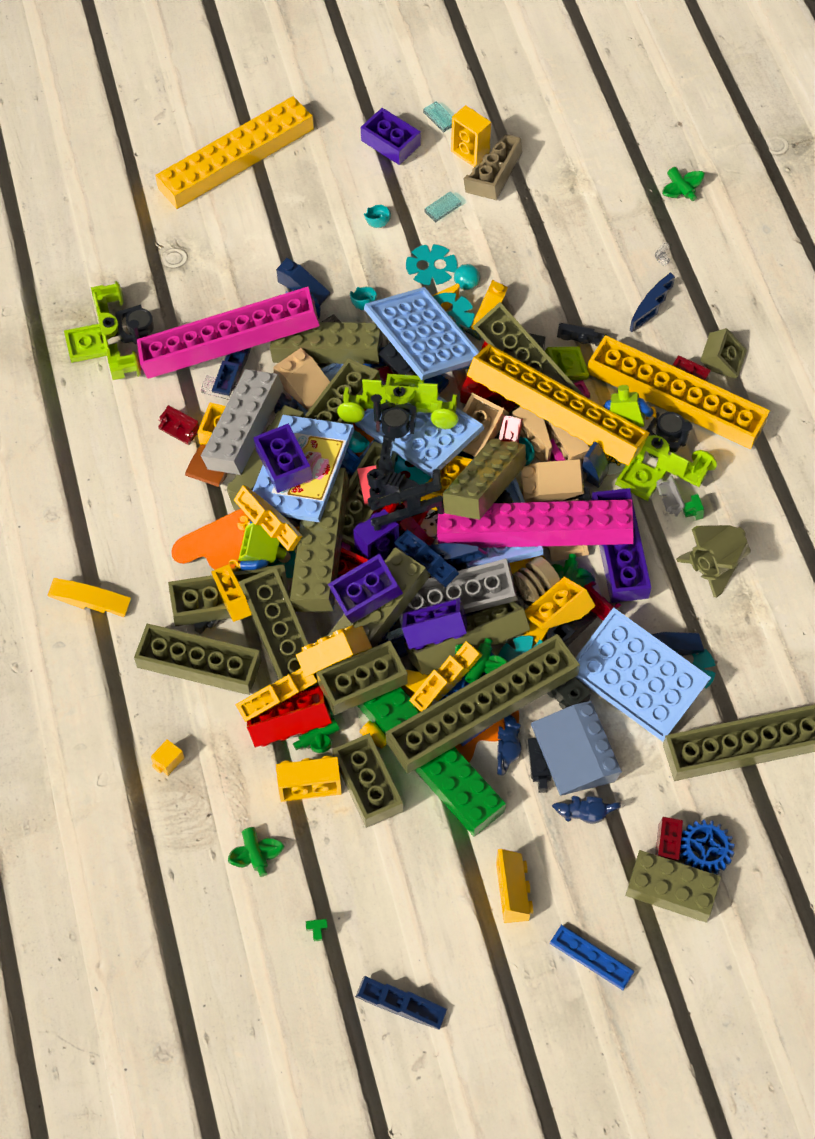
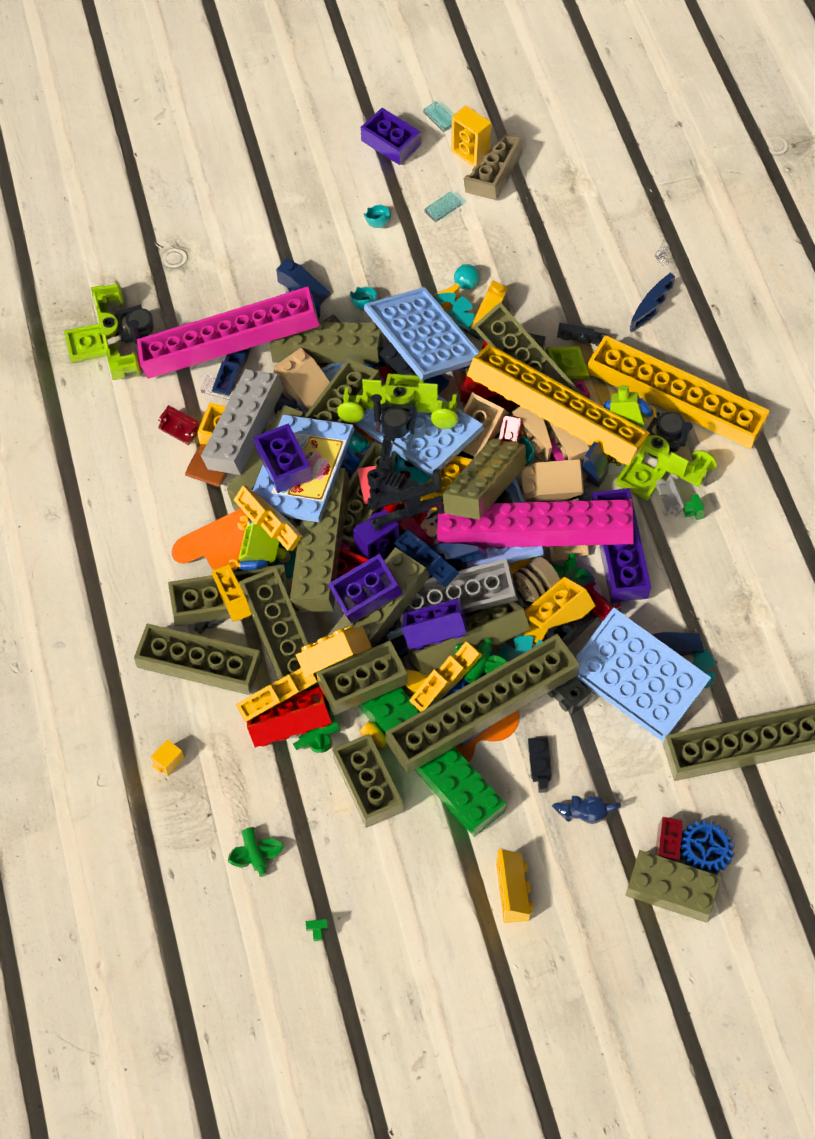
yellow slope [47,578,131,617] -> none
yellow brick [155,96,314,209] -> none
yellow brick [276,756,342,802] -> none
dark blue slope [355,976,447,1030] -> none
teal piece [406,244,457,285] -> none
dark blue animal [497,714,521,776] -> none
sand blue slope [531,701,622,796] -> none
blue tile [550,924,634,991] -> none
green plant [662,167,705,201] -> none
dark red hinge [672,355,711,382] -> none
olive brick [676,525,751,598] -> none
olive slope [700,328,747,378] -> none

